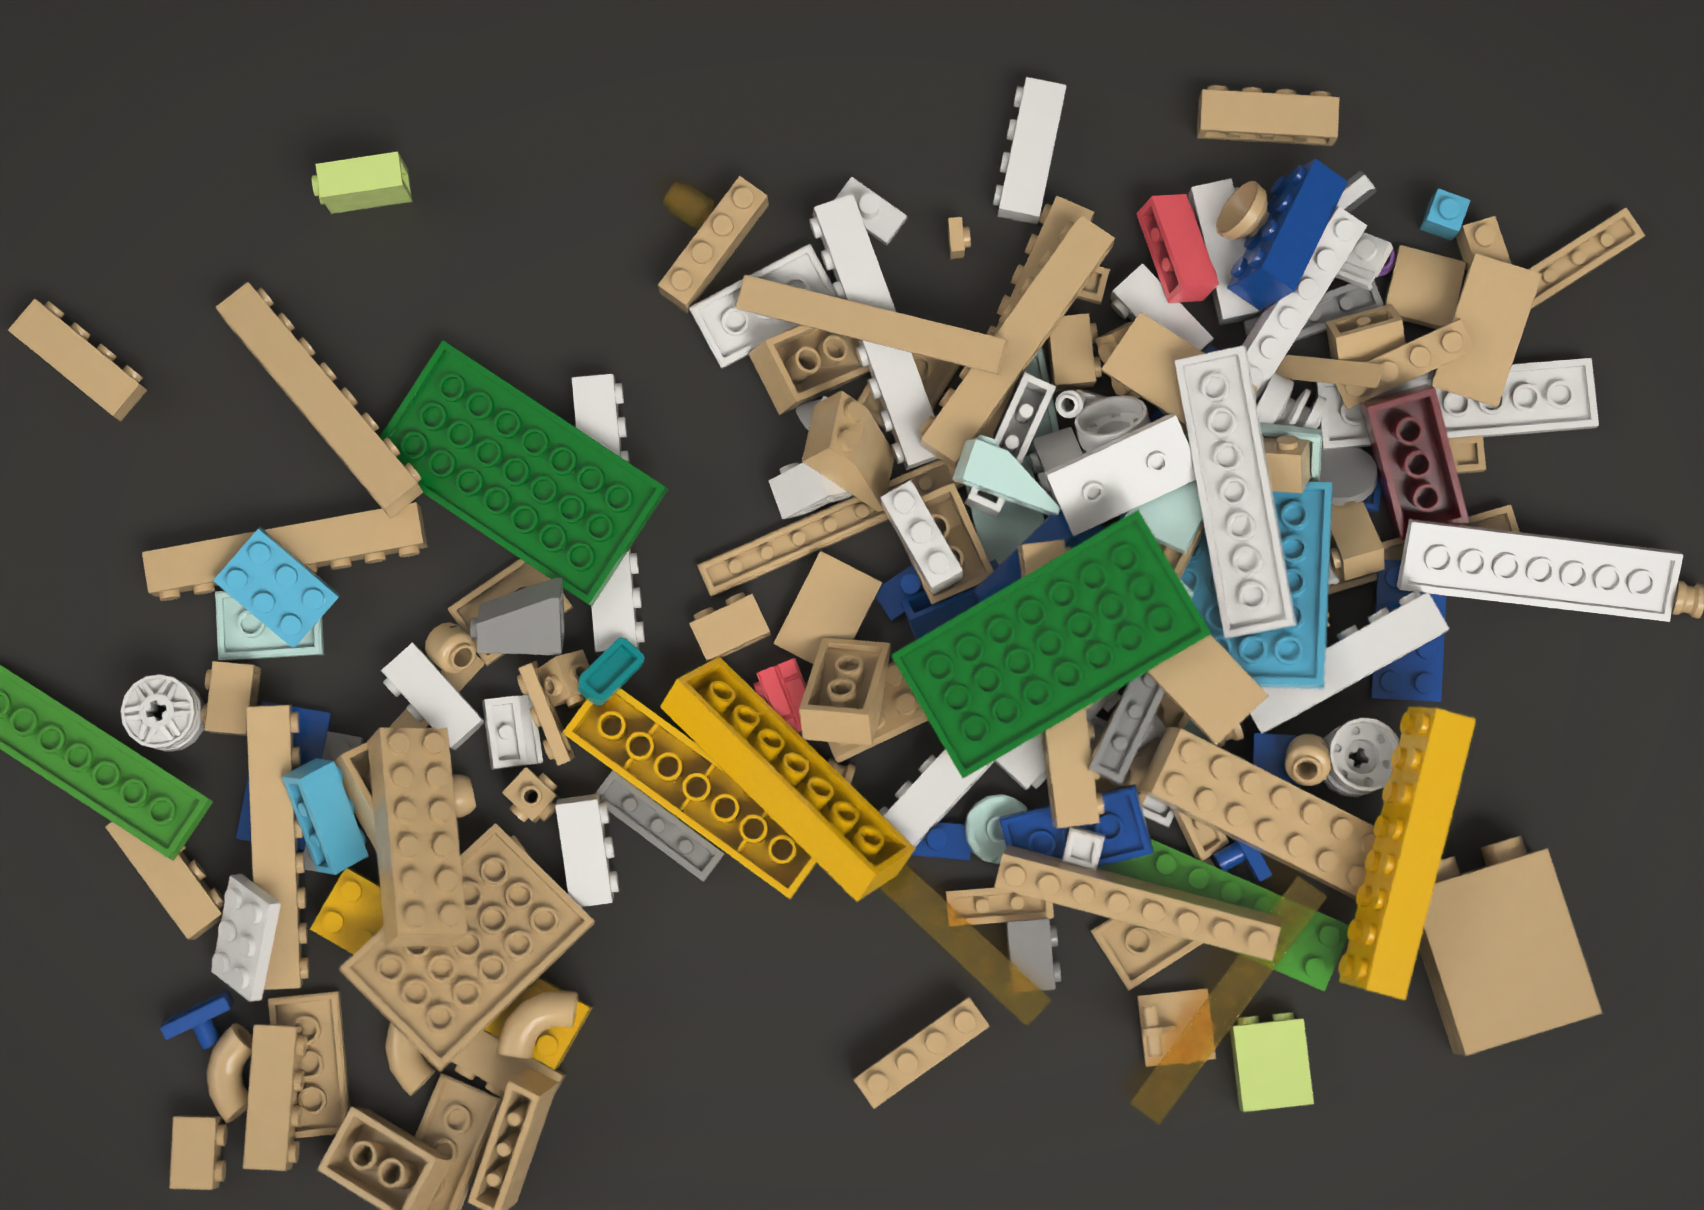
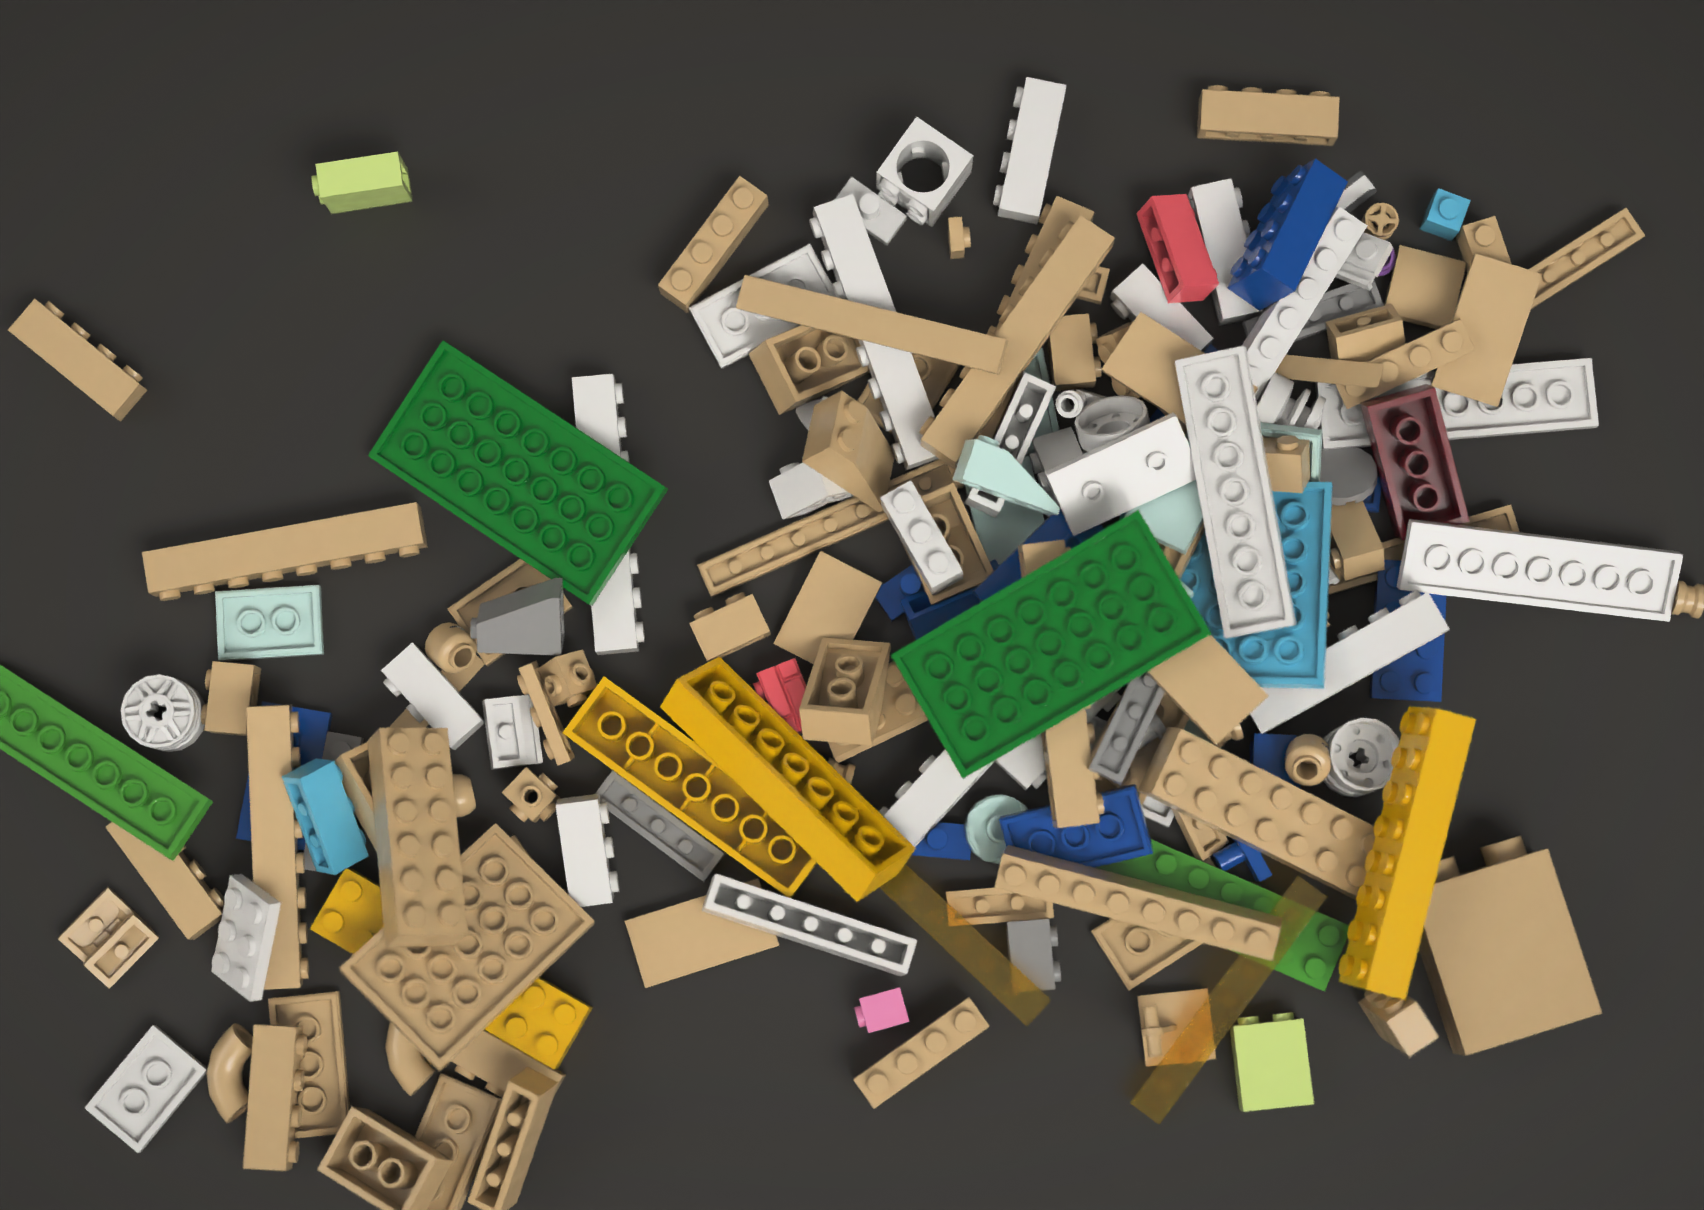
blue tile [160,990,234,1049] -> none
tan brick [170,1115,228,1190] -> none
medium azure plate [213,527,340,649] -> none
tan brick [215,282,423,519] -> none
tan cylinder [496,991,578,1059] -> none
teal piece [577,638,645,705] -> none
clear yellow brick [663,181,715,229] -> none
white tile [1062,826,1105,871] -> none
tan piece [1216,181,1269,240] -> none
tan plate [1448,436,1486,474] -> none
none -> tan slope [58,886,159,989]
none -> white plate [85,1025,207,1153]
none -> tan tile [625,879,780,988]
none -> white brick [702,874,917,976]
none -> bright pink brick [854,987,909,1033]
none -> white brick [876,116,973,227]
none -> tan brick [1358,990,1438,1057]
none -> tan wheel [1361,203,1399,240]

